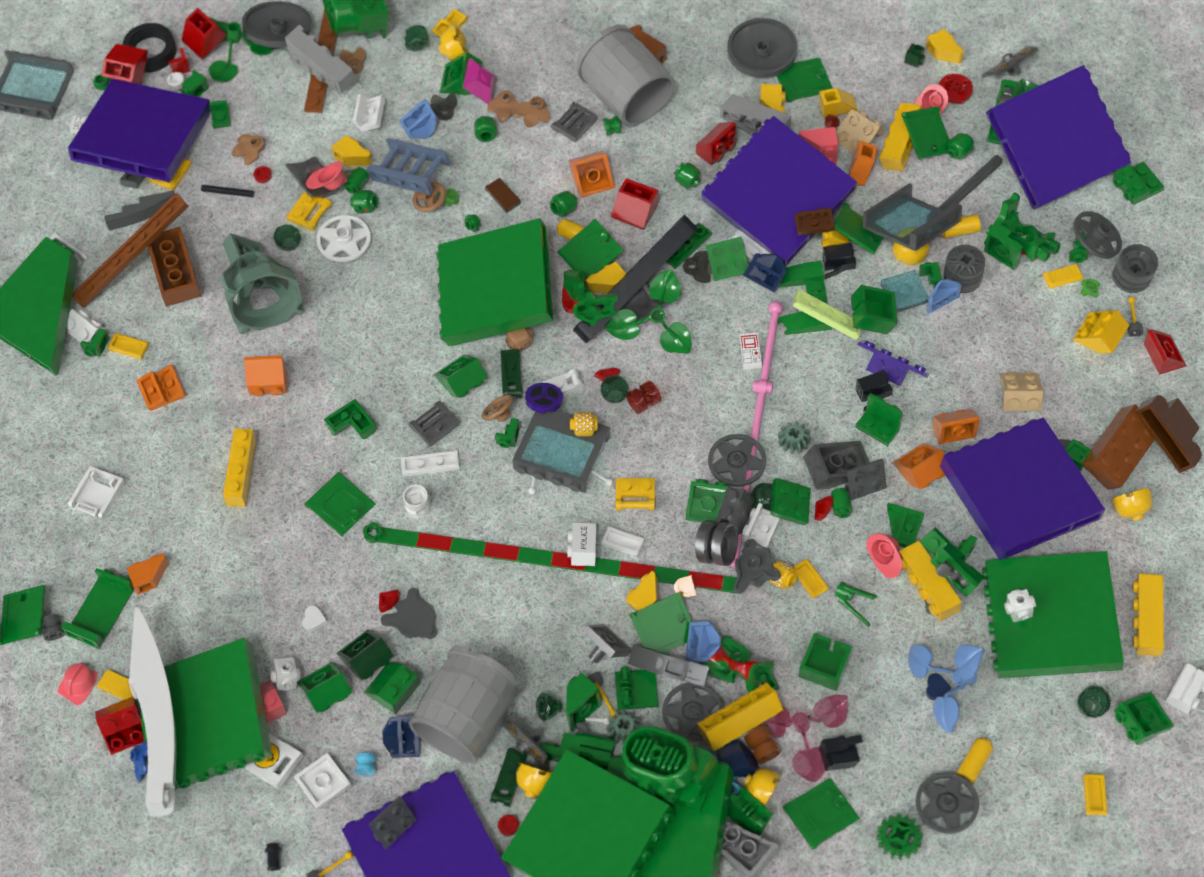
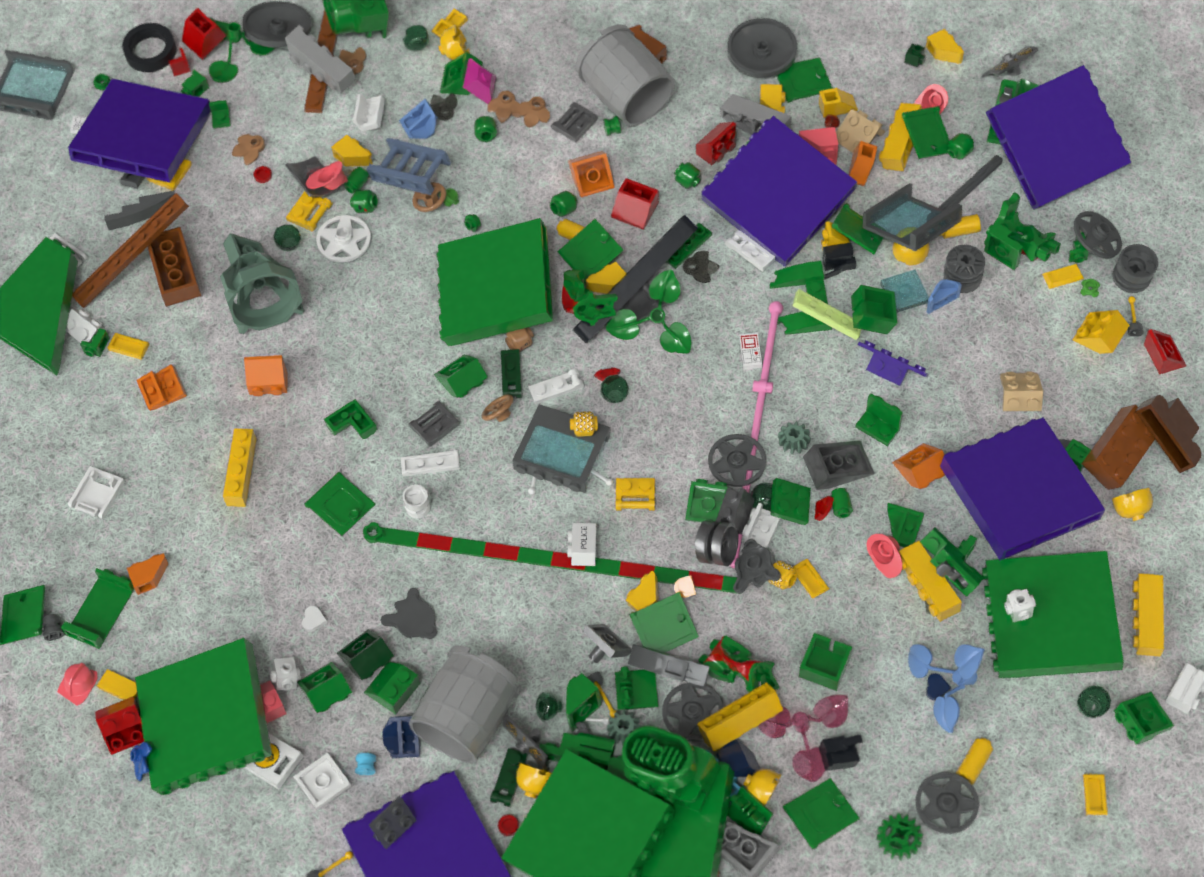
red slope [101,43,148,84] -> none
white slope [129,607,177,816] -> none
white tile [167,72,185,90] -> none
black bar [201,185,255,198] -> none
black pin [265,843,281,871] -> none
red tile [379,589,400,613] -> none
reddish brown tile [485,177,521,213] -> none
green bracket [495,418,520,448] -> none
dark purple tile [525,382,563,413] -> none
white tile [601,526,645,557] -> none
clear red wheel [626,380,661,415] -> none
medium blue slope [685,621,721,662] -> none
green hinge [706,237,748,281] -> none
dark blue slope [743,253,787,293] -> none
dark orange wheel [744,725,781,765] -> none
reddish brown bracket [794,208,835,236] -> none
green plant [835,582,877,627] -> none
dark grey hinge [845,458,887,500] -> none
black piece [856,370,893,412] -> none
green bracket [919,262,942,289] -> none
orange slope [932,409,980,445] -> none
red plate [938,73,973,104] -> none
green plate [1113,161,1165,205] -> none

